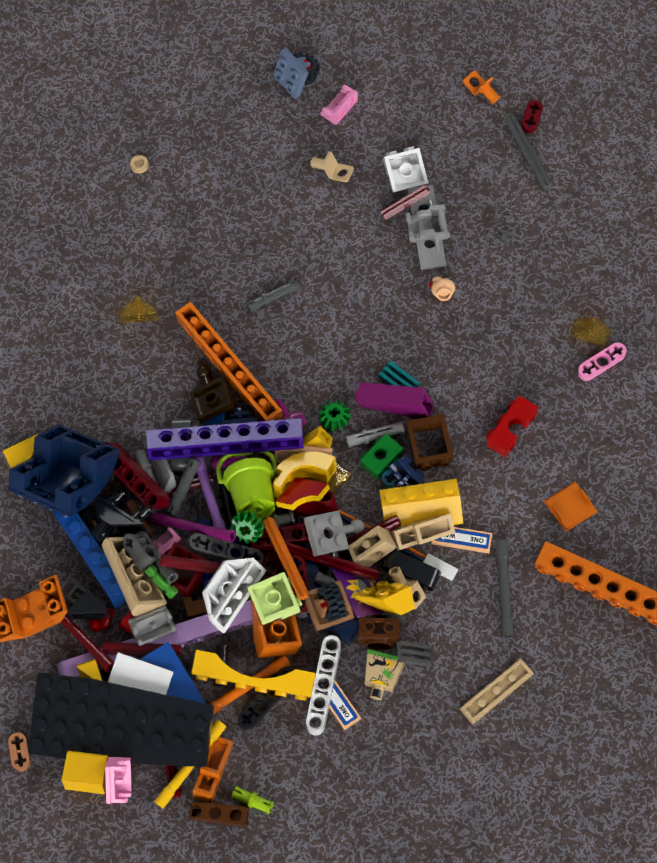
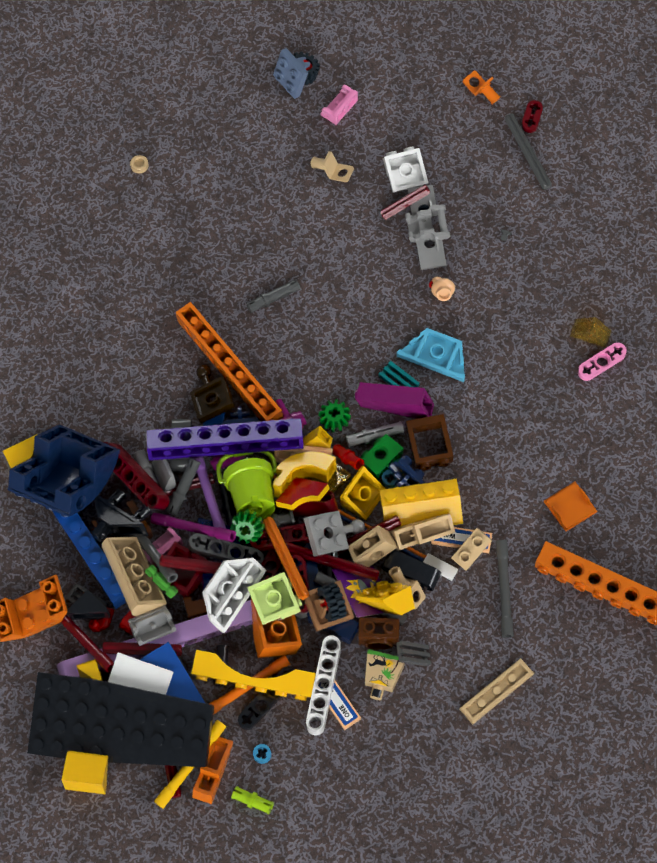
nougat beam [8,732,31,772] -> none
bright pink hinge [105,757,132,804] -> none
clear yellow slope [119,295,159,324] -> none
dark grey piece [123,531,159,570] -> none
reddish brown leg [189,802,249,830] -> none
red arch [486,395,539,458] -> none
none -> dark azure bush [253,744,271,764]
none -> red pin [332,444,364,470]
none -> yellow slope [340,466,386,520]
none -> medium azure wing [396,328,465,382]
none -> tan brick [451,527,492,571]

